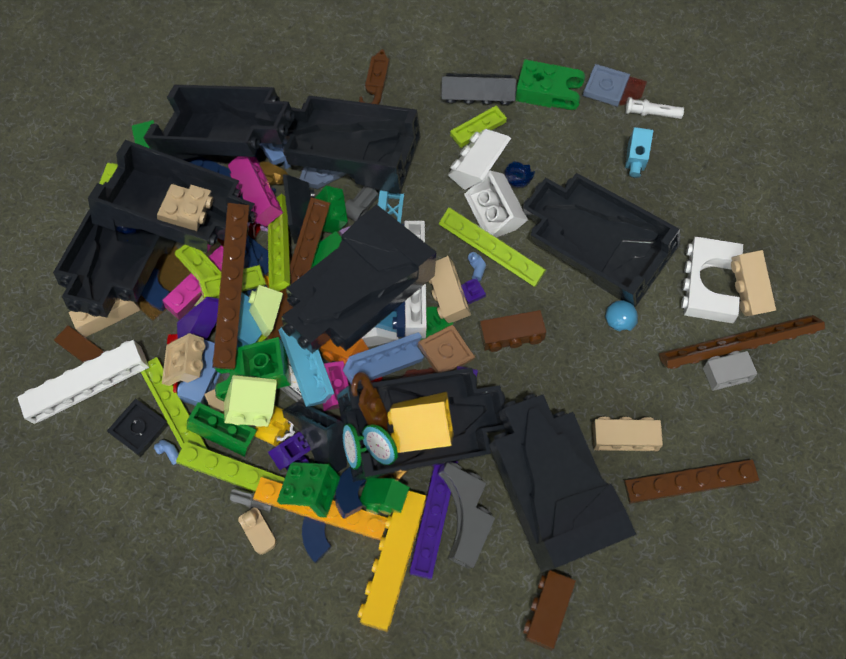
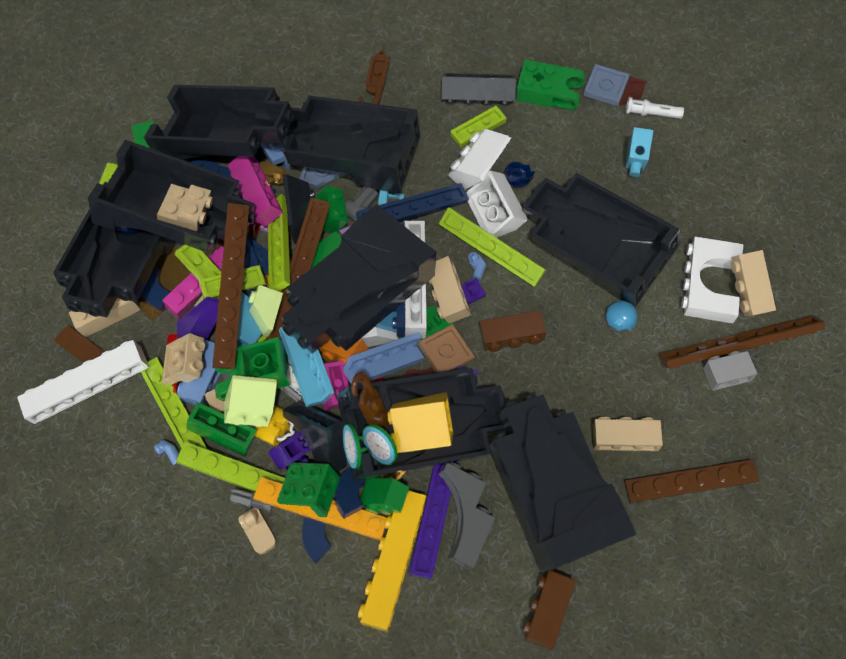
black plate [107,398,169,457] -> none
none -> dark blue plate [356,183,469,222]

